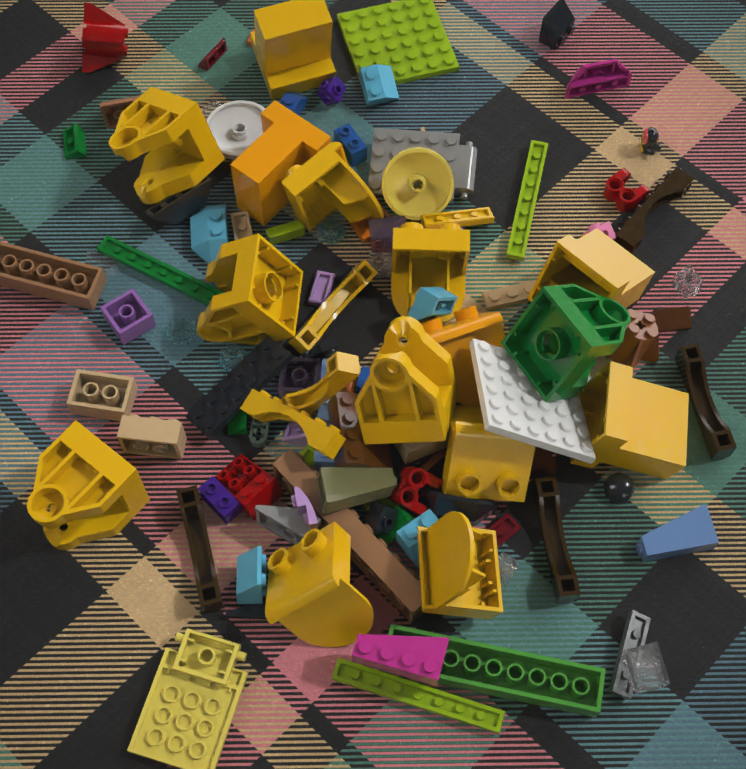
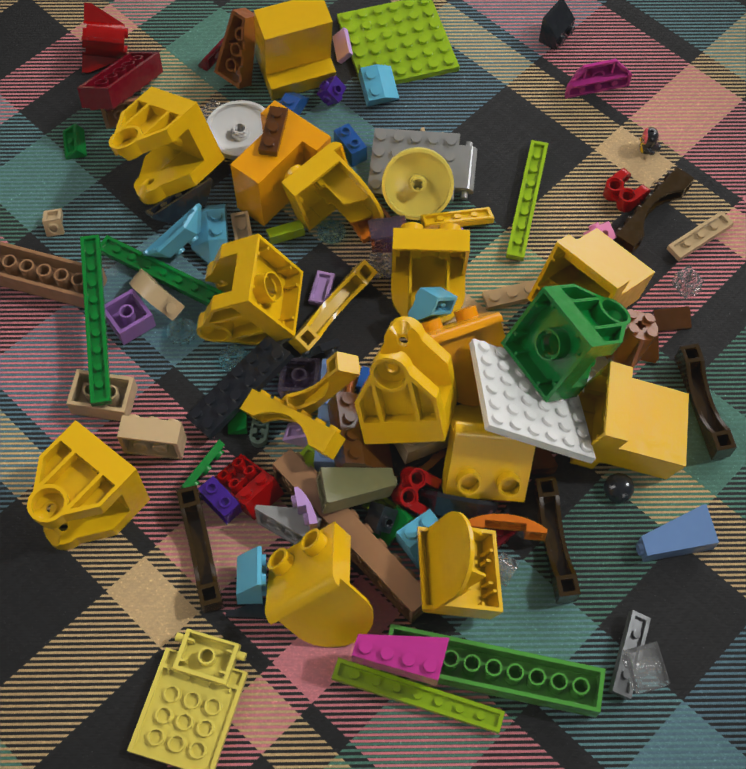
none -> tan bracket [42,208,65,237]
none -> dark red brick [77,52,163,111]
none -> green plate [80,235,112,407]
none -> tan arch [129,268,185,321]
none -> medium azure wedge [142,203,202,258]
none -> green plate [179,440,225,489]
none -> dark orange wedge [214,7,255,89]
none -> reddish brown plate [258,106,288,157]
none -> tile [332,27,353,64]
none -> orange slope [468,514,547,541]
none -> tan plate [667,211,734,262]

